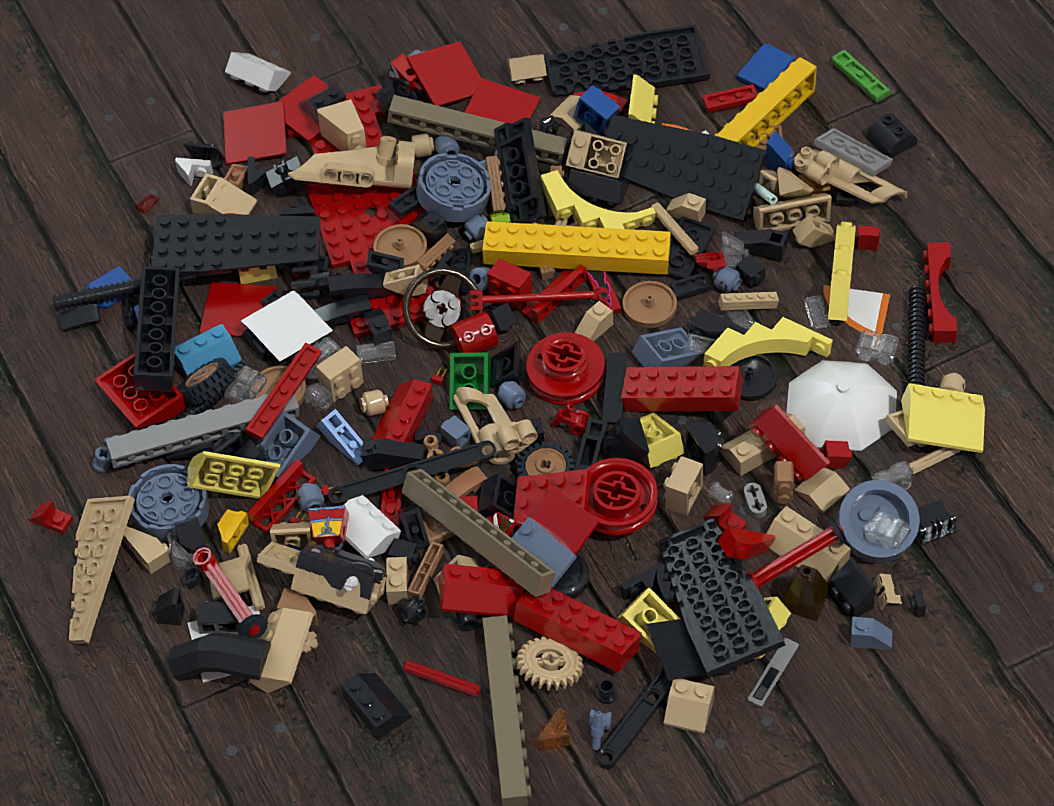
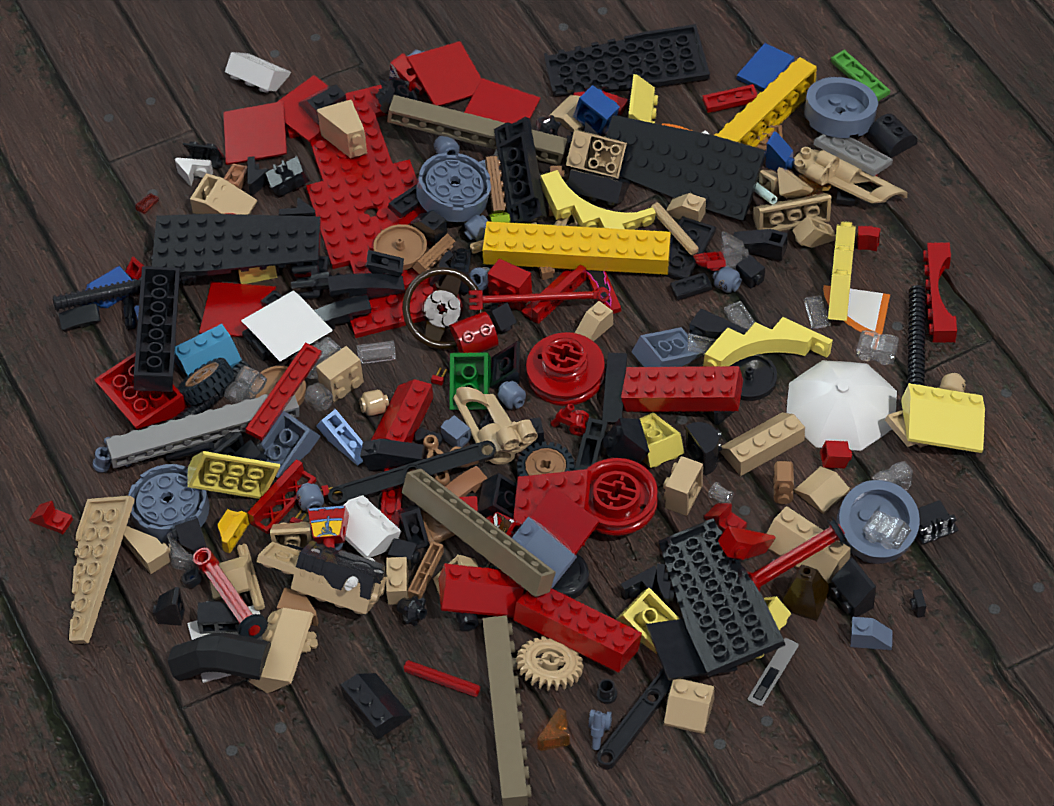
tan panel [288,136,415,189] -> none
black slope [363,308,392,346] -> none
tan slope [383,265,428,296] -> none
tan head [411,134,434,158] -> none
tan slope [506,54,547,84] -> none
medium nougat piece [623,281,677,328] -> none
tan piece [718,292,779,310] -> none
light grey beam [744,483,767,519] -> none
red slope [748,404,830,482] -> none
tan piece [873,573,902,610] -> none
tan axle [908,447,960,474] -> none
none -> red slope [125,257,144,280]
none -> sand blue brick [804,77,878,138]

